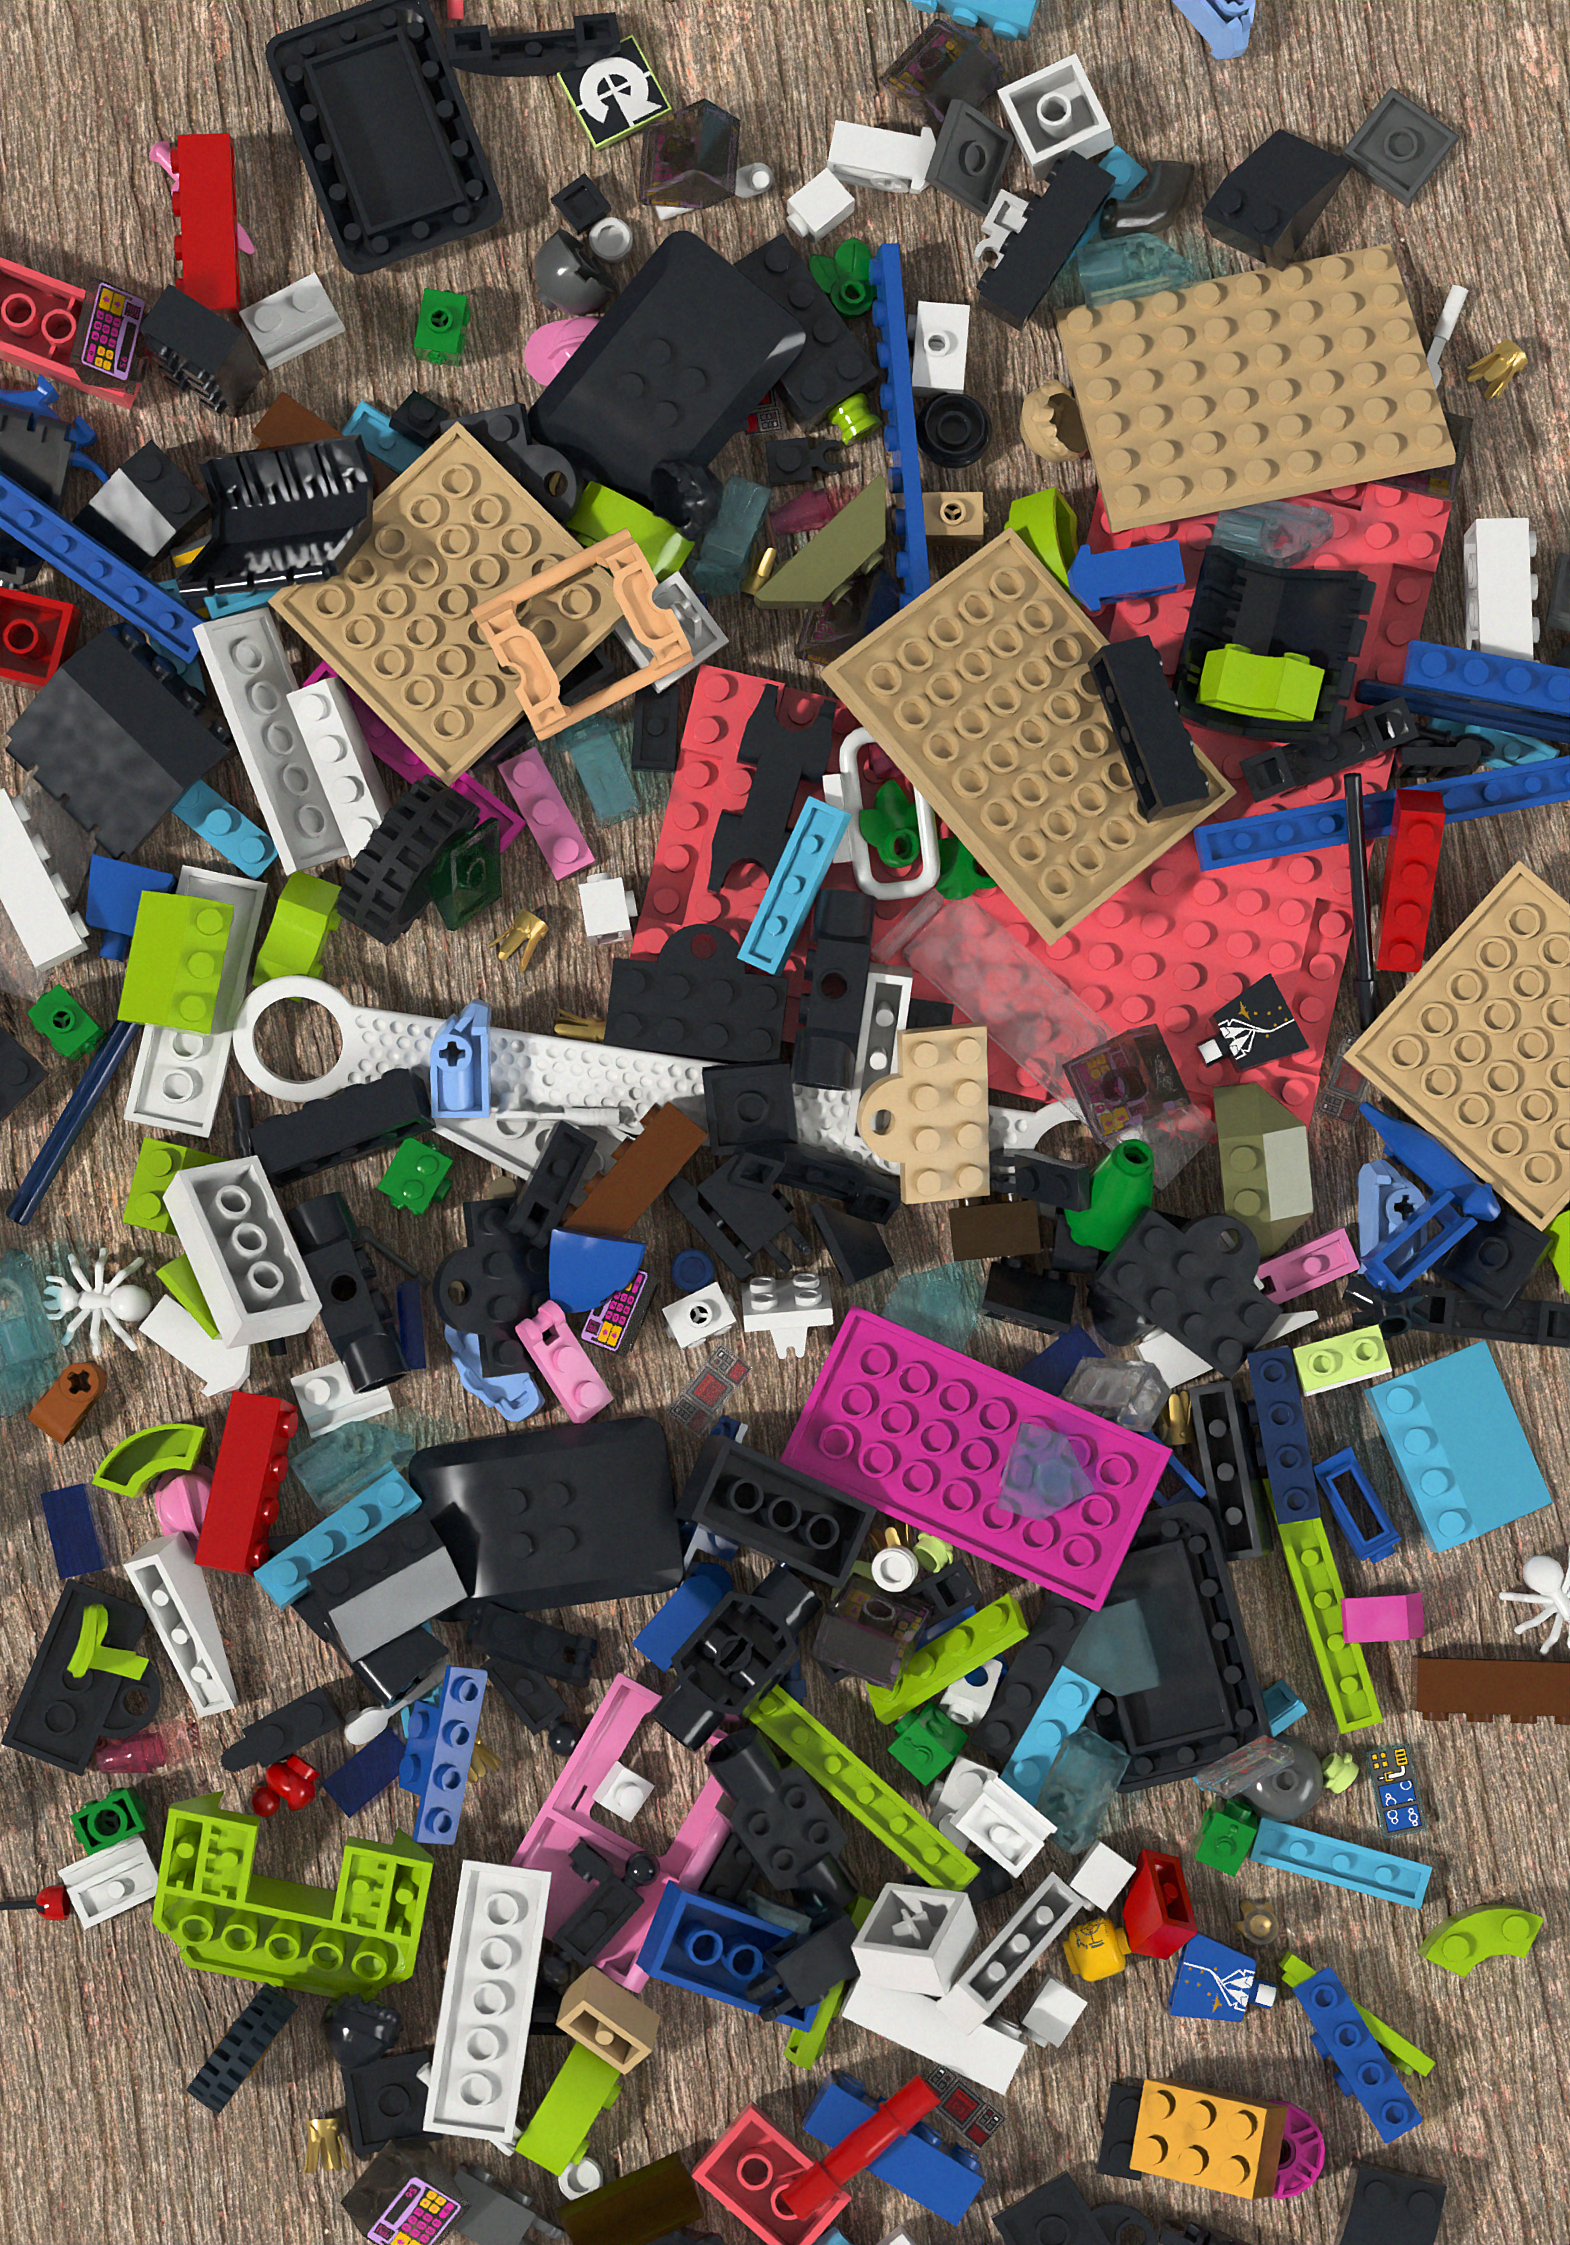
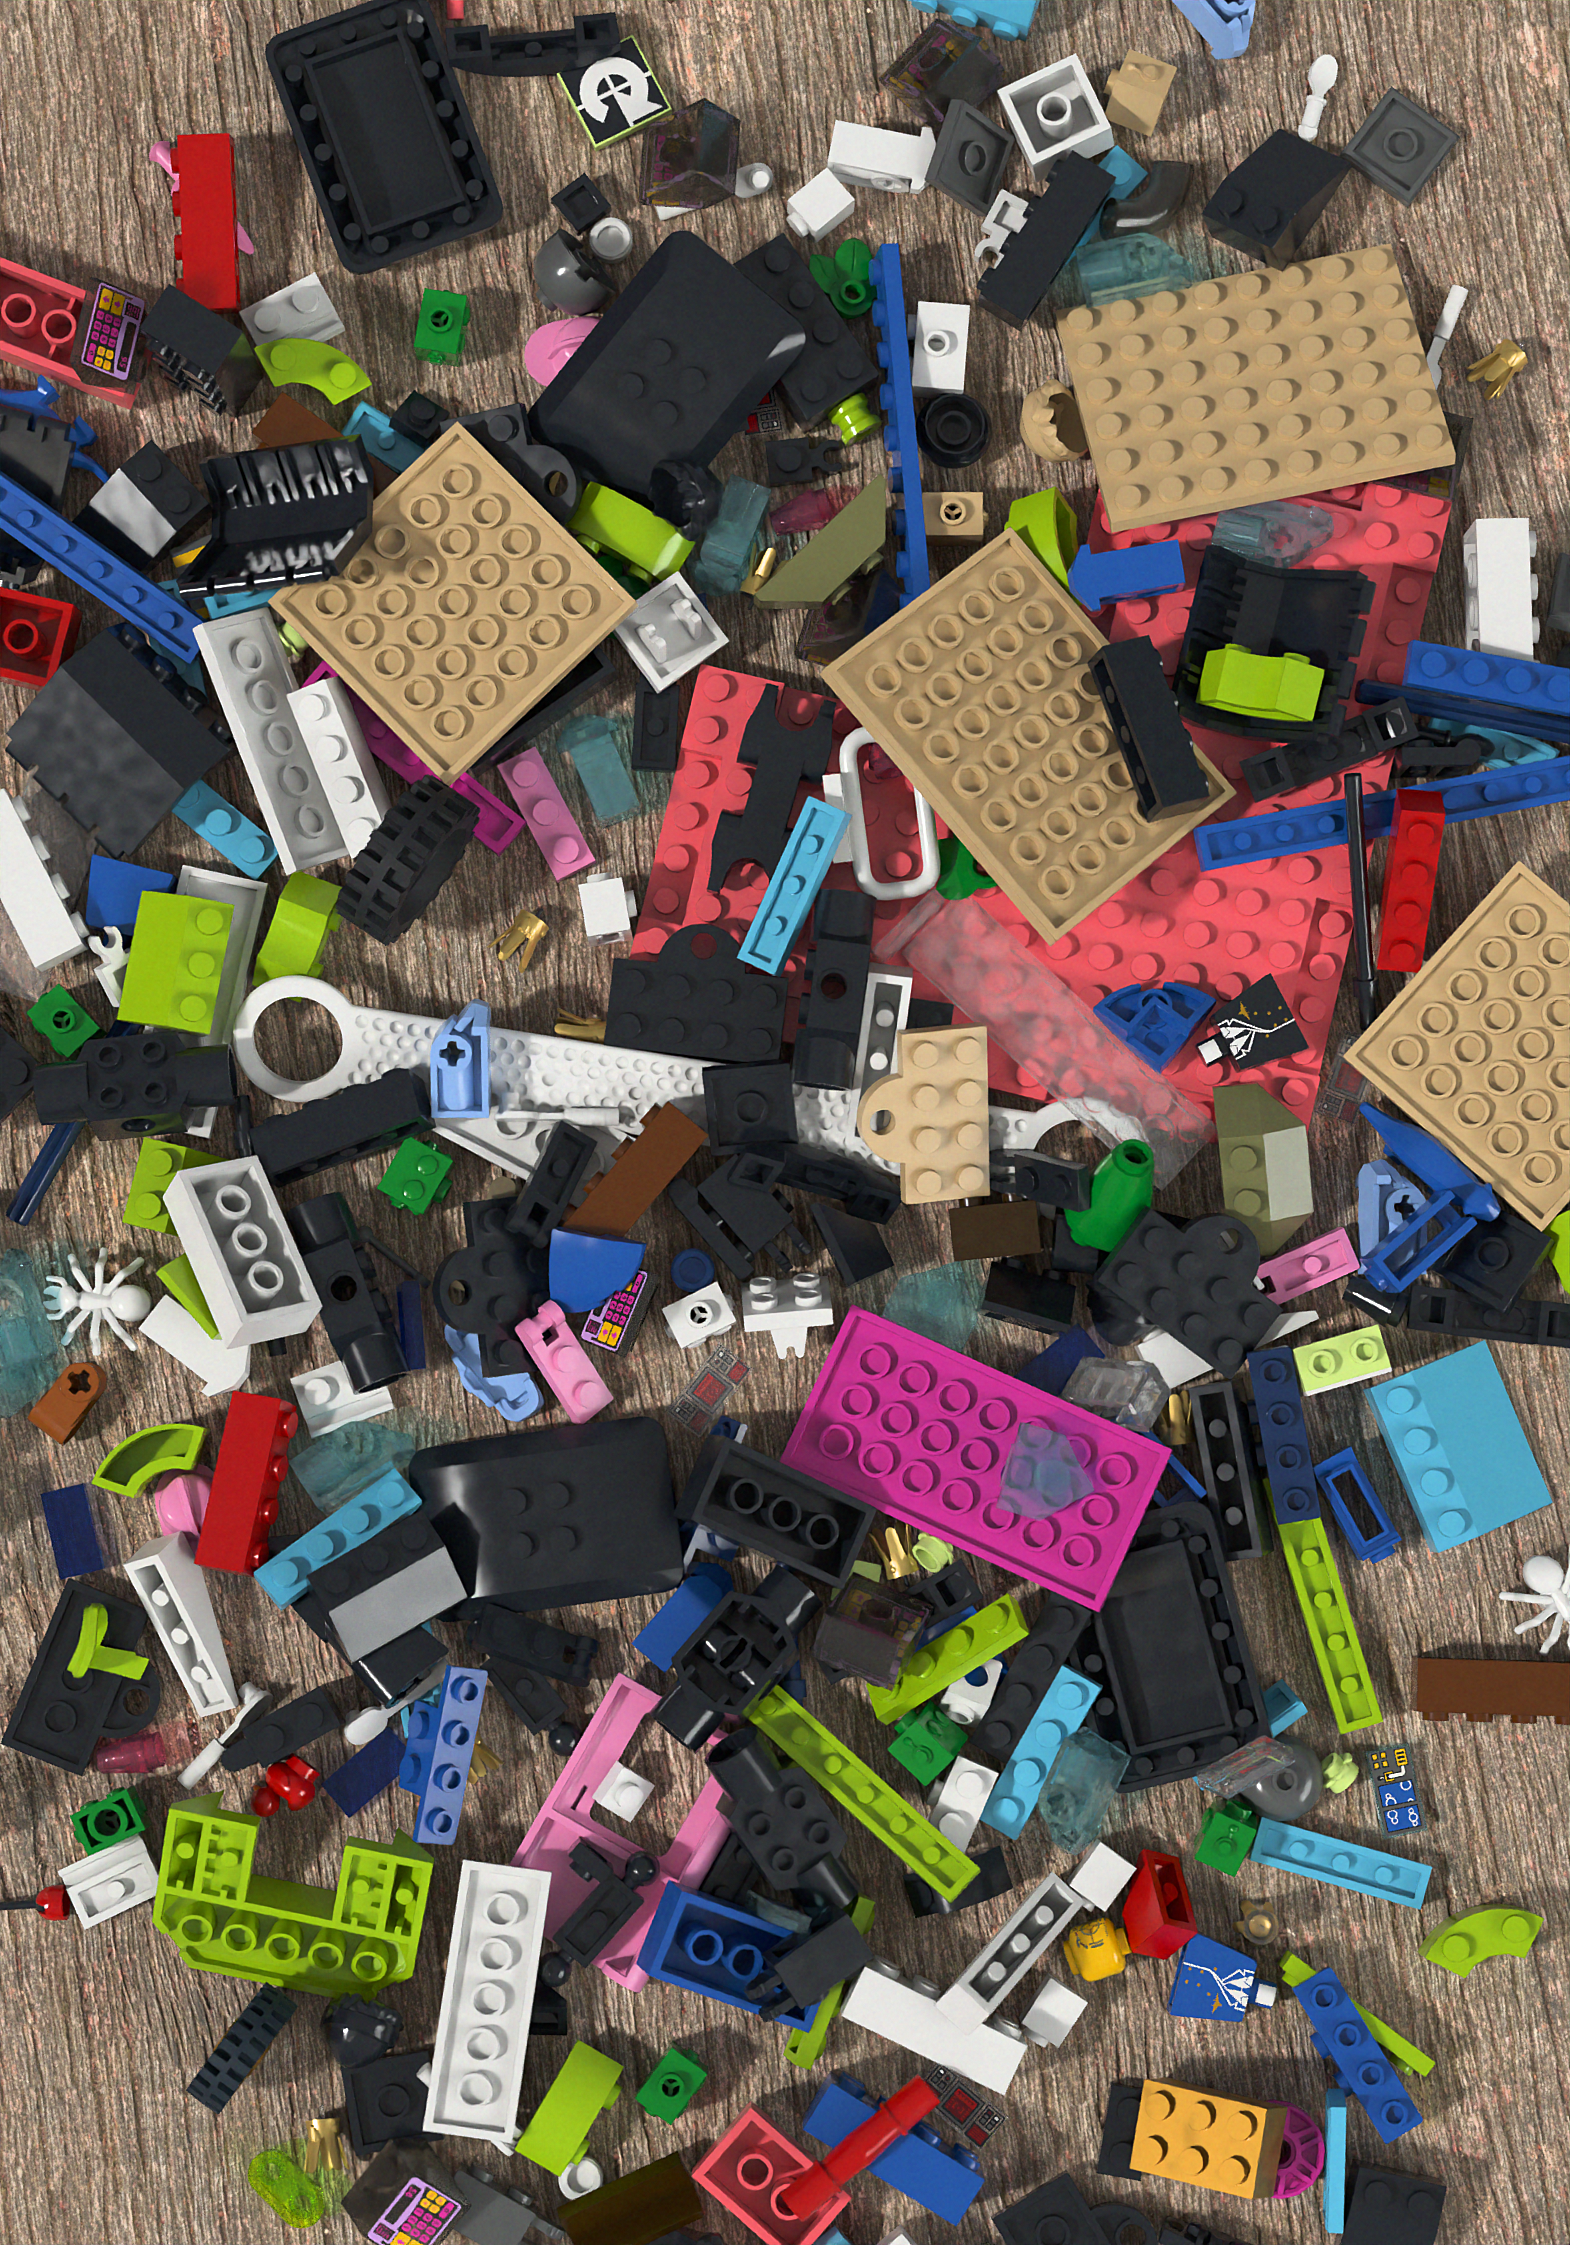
clear green slope [427,817,502,932] -> none
light nougat piece [470,528,695,742] -> none
tan brick [556,1966,660,2075] -> none
white brick [851,1882,980,1997] -> none
green plate [859,780,936,868] -> none
white tile [872,1545,918,1592] -> none
white plate [949,1771,1058,1879] -> none
clear smoke slope [1062,1023,1192,1146] -> none
clear light blue plate [1063,1598,1161,1697] -> none
dark pink slope [1341,1592,1425,1643] -> none
black animal [1352,1288,1429,1340] -> none
none -> black brick [33,1031,238,1142]
none -> white plate [88,926,130,1008]
none -> white piece [177,1681,273,1790]
none -> clear neon green plate [248,2149,326,2228]
none -> lime brick [253,338,372,406]
none -> yellowish green plate [275,621,310,658]
none -> green head [635,2041,708,2125]
none -> blue brick [1093,982,1217,1075]
none -> tan head [1103,49,1177,137]
none -> white piece [1298,54,1338,142]
none -> medium azure tile [1323,2089,1347,2233]

